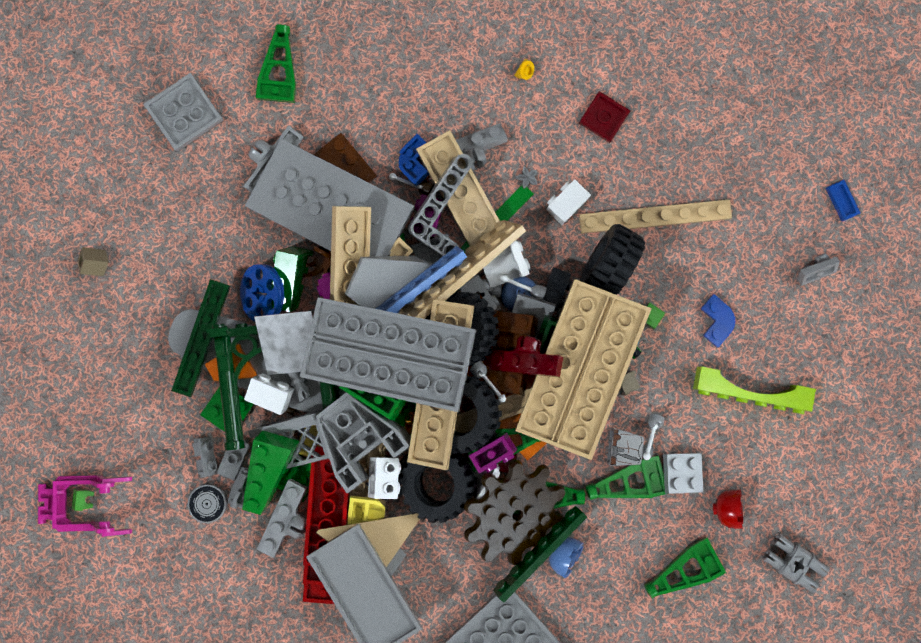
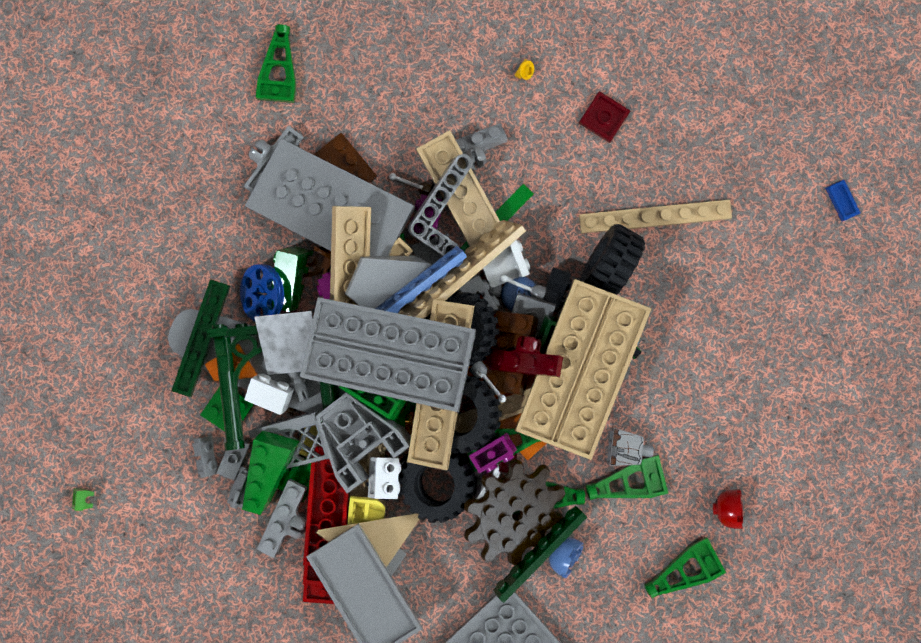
dark pink piece [38,475,132,537] -> none
dark tan panel [77,247,109,276] -> none
light grey plate [143,73,224,152] -> none
tile [187,484,228,524] -> none
blue plate [399,134,429,187] -> none
light grey plant [516,167,537,188] -> none
white brick [546,179,591,225] -> none
dark tan panel [619,370,640,396] -> none
hinge [643,414,665,460] -> none
bright green plate [646,302,665,329] -> none
plate [663,453,703,494] -> none
lime arch [693,366,816,414] -> none
blue plate [700,294,735,348] -> none
light grey pin [762,533,830,593] -> none
light grey hinge [798,253,840,286] -> none

